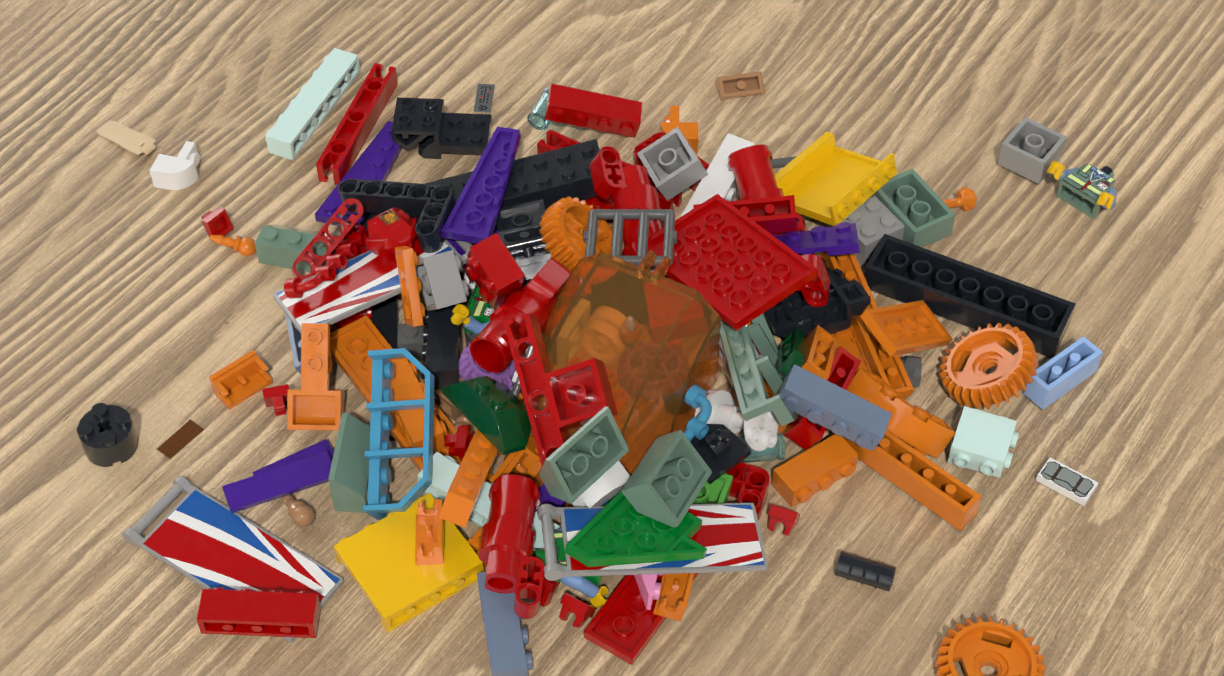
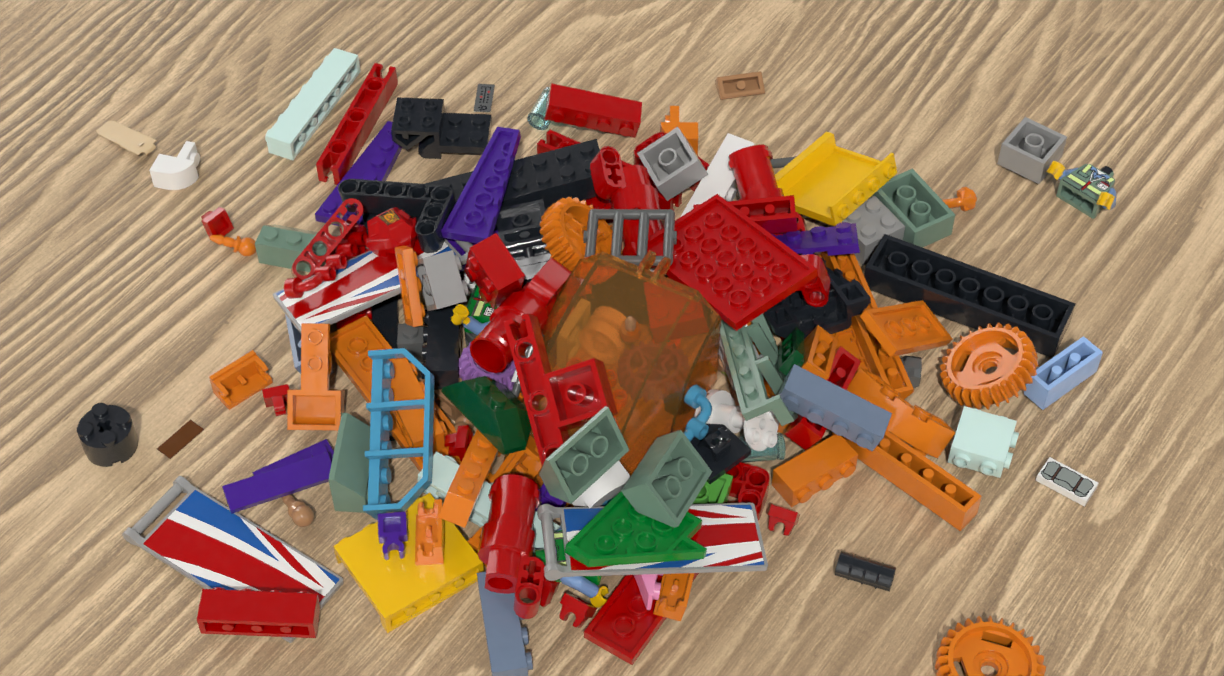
none -> dark purple plate [378,511,408,560]

